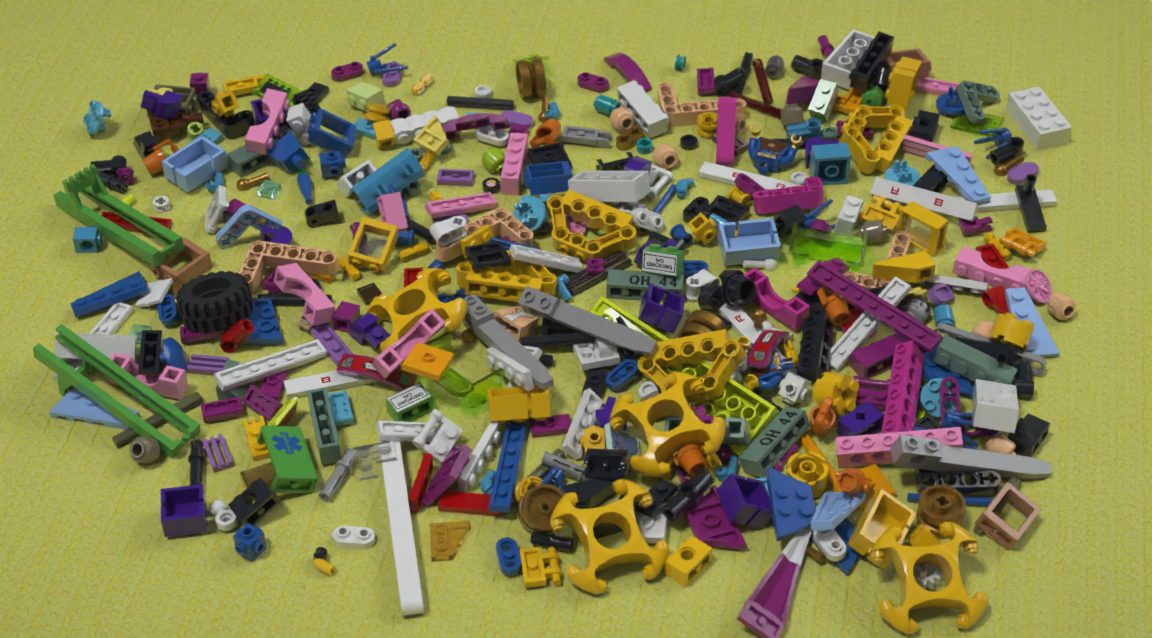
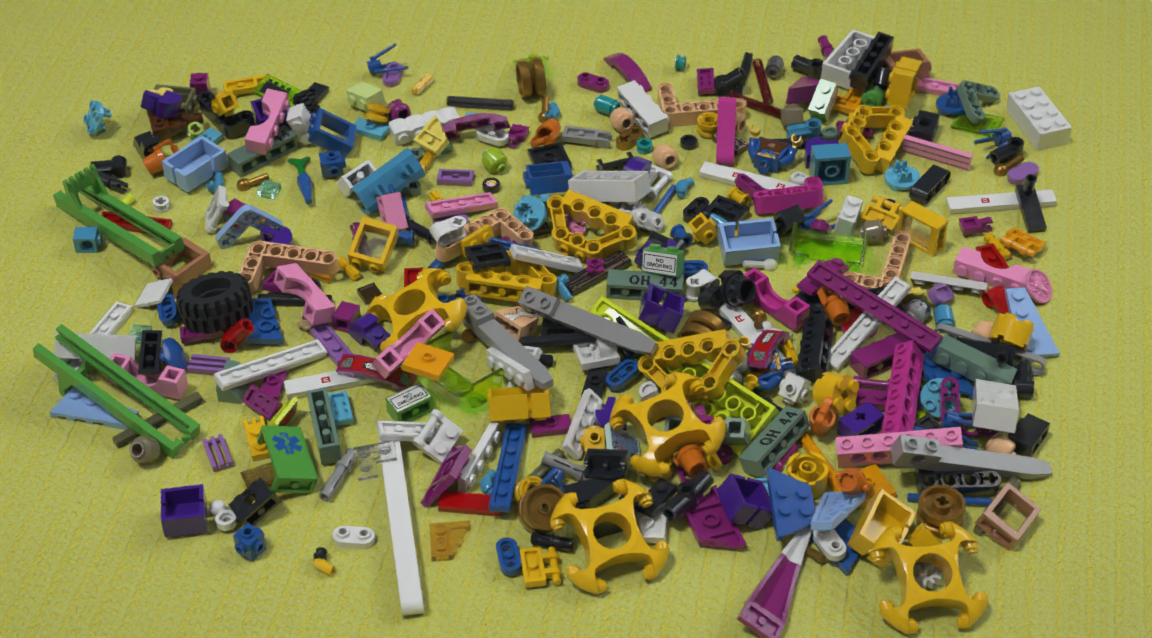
blue wing [70,271,149,317] -> none
magenta plate [116,168,135,185] -> none
black pin [188,439,205,486] -> none
magenta plate [201,397,244,423] -> none
blue torso [266,131,308,172] -> none
black leg [304,199,341,228] -> none
magenta plate [331,62,364,82] -> none
yellow panel [373,120,395,149] -> none
yellow piece [398,242,430,262] -> none
red tile [408,453,434,514] -> none
white tile [474,85,491,98] -> none
bright pink arch [500,133,528,196] -> none
medium lavender tile [501,110,533,129] -> none
yellow brick [665,536,712,588] -> none
dark azure arm [716,456,739,481] -> none
white tile [870,177,978,222] -> none
yellow slope [872,250,936,283] -> none
light blue wing [925,146,991,204] -> none
light nougat head [1047,292,1076,320] -> none

